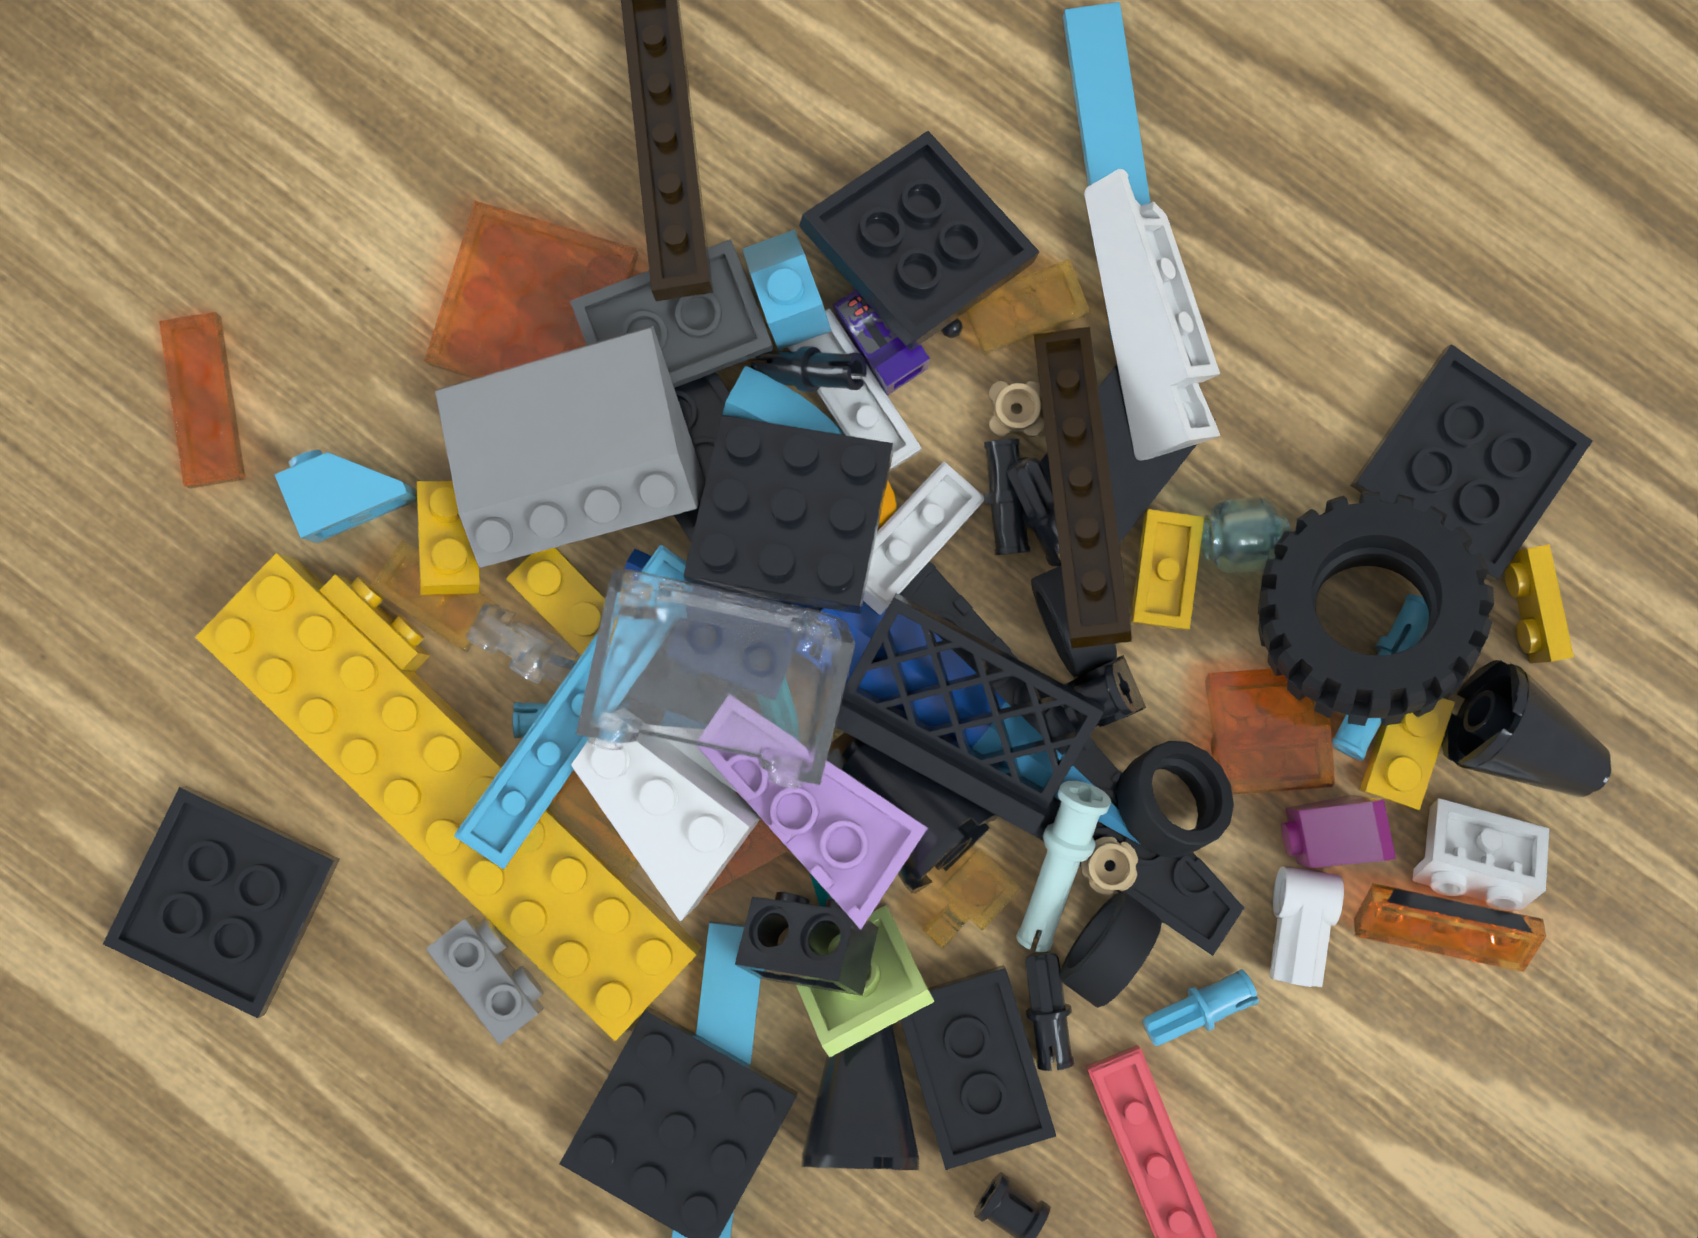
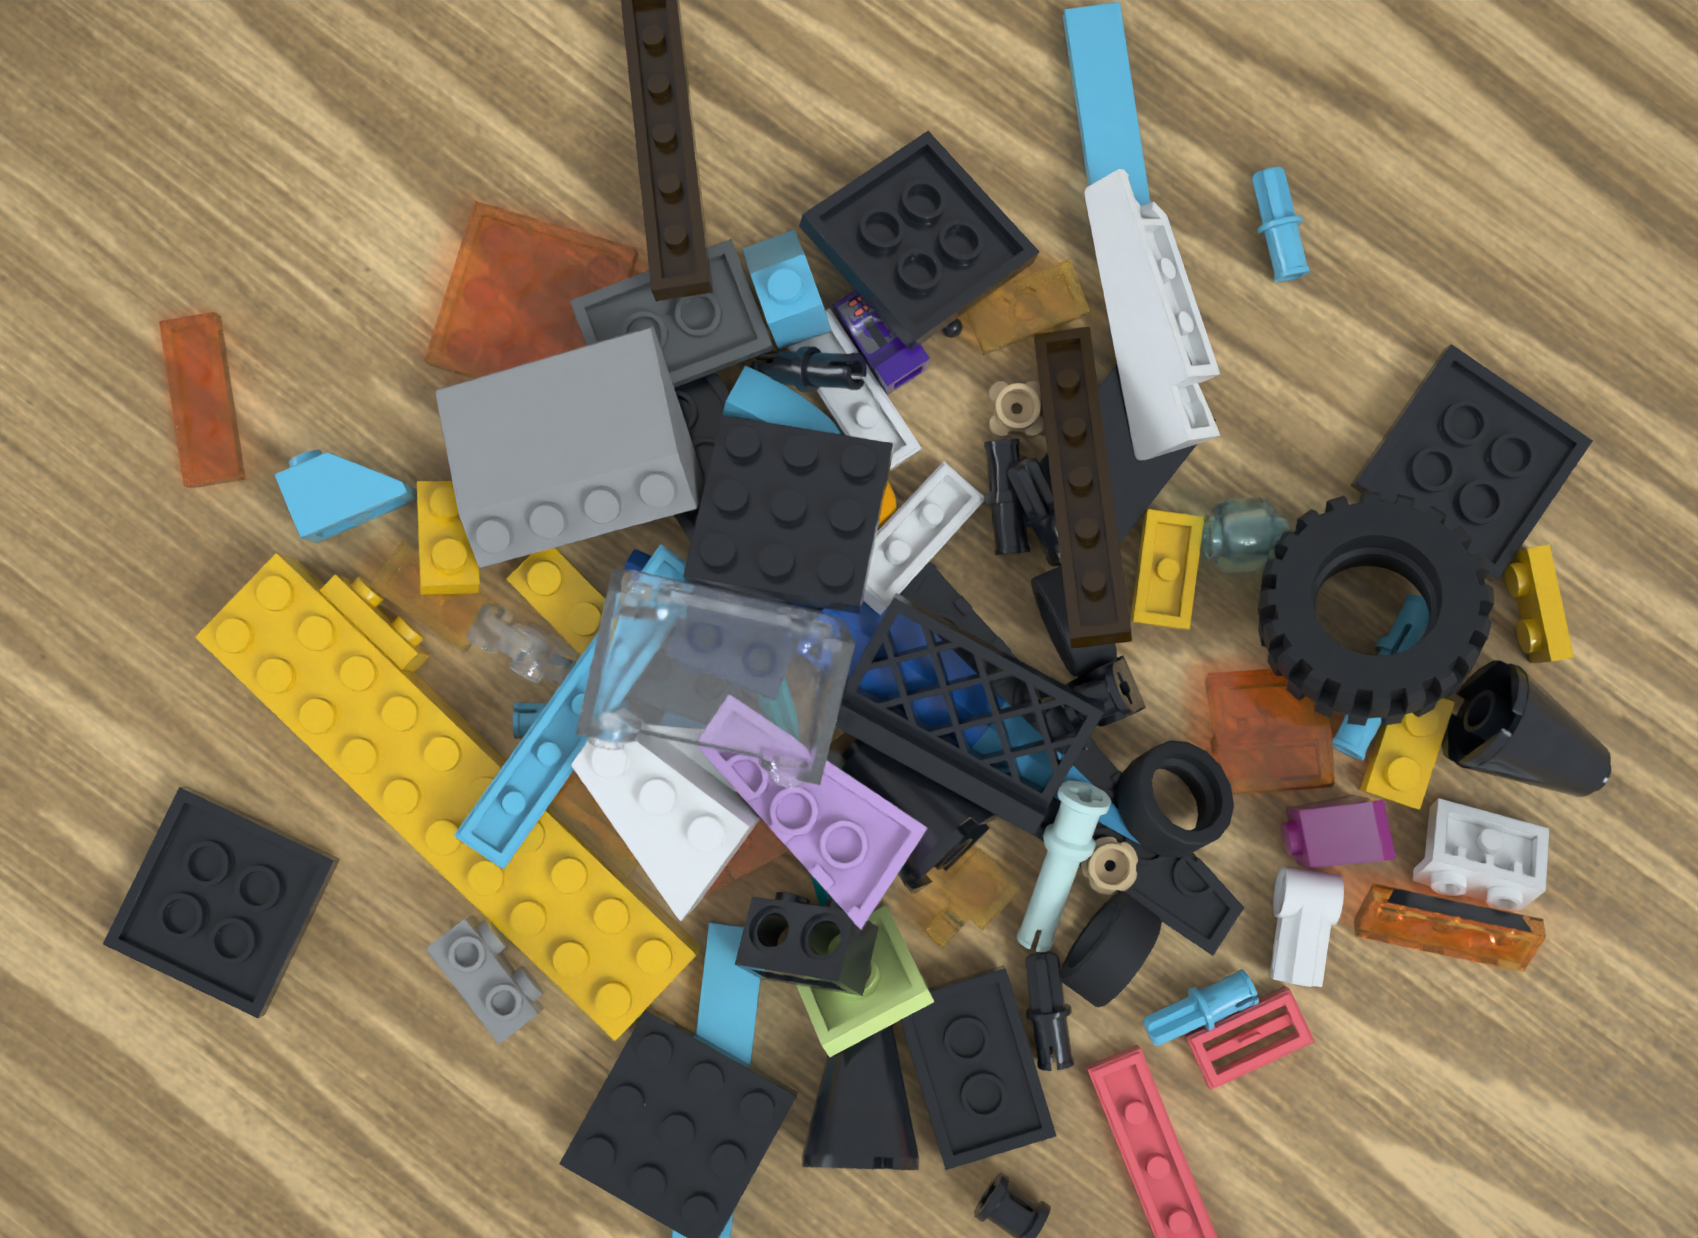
none -> coral tile [1184,986,1315,1090]
none -> medium azure axle [1252,167,1310,283]

